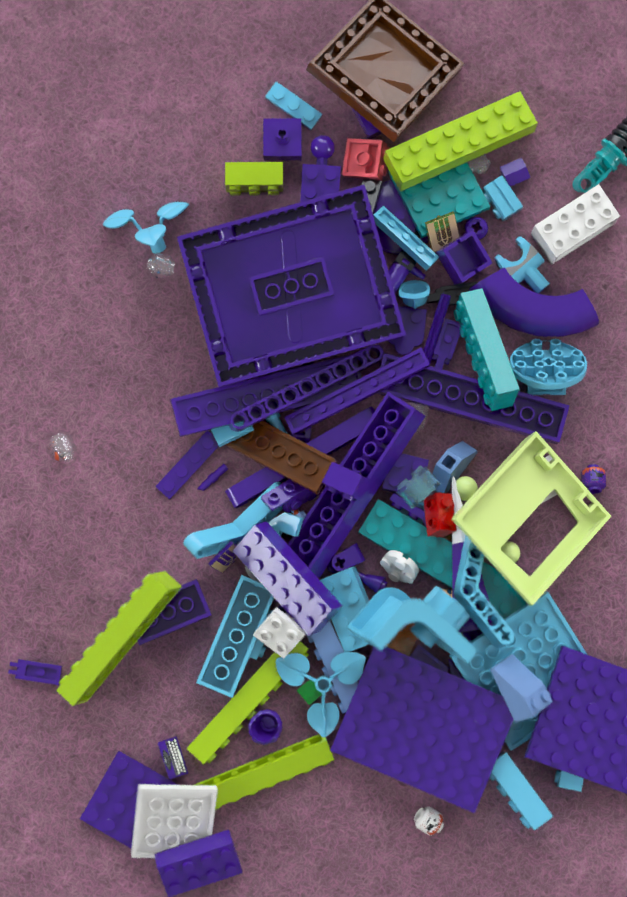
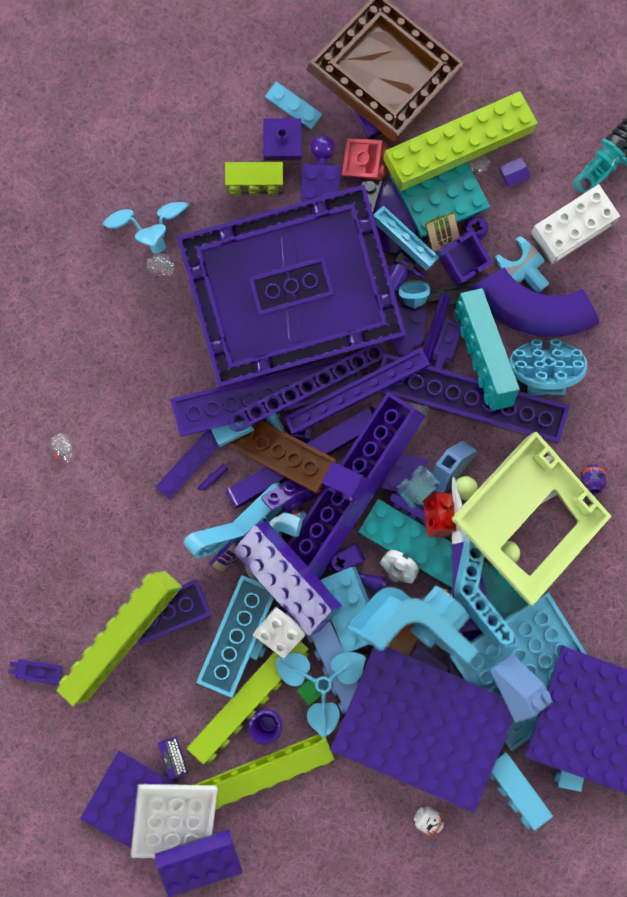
medium azure brick [482,175,523,221] -> none

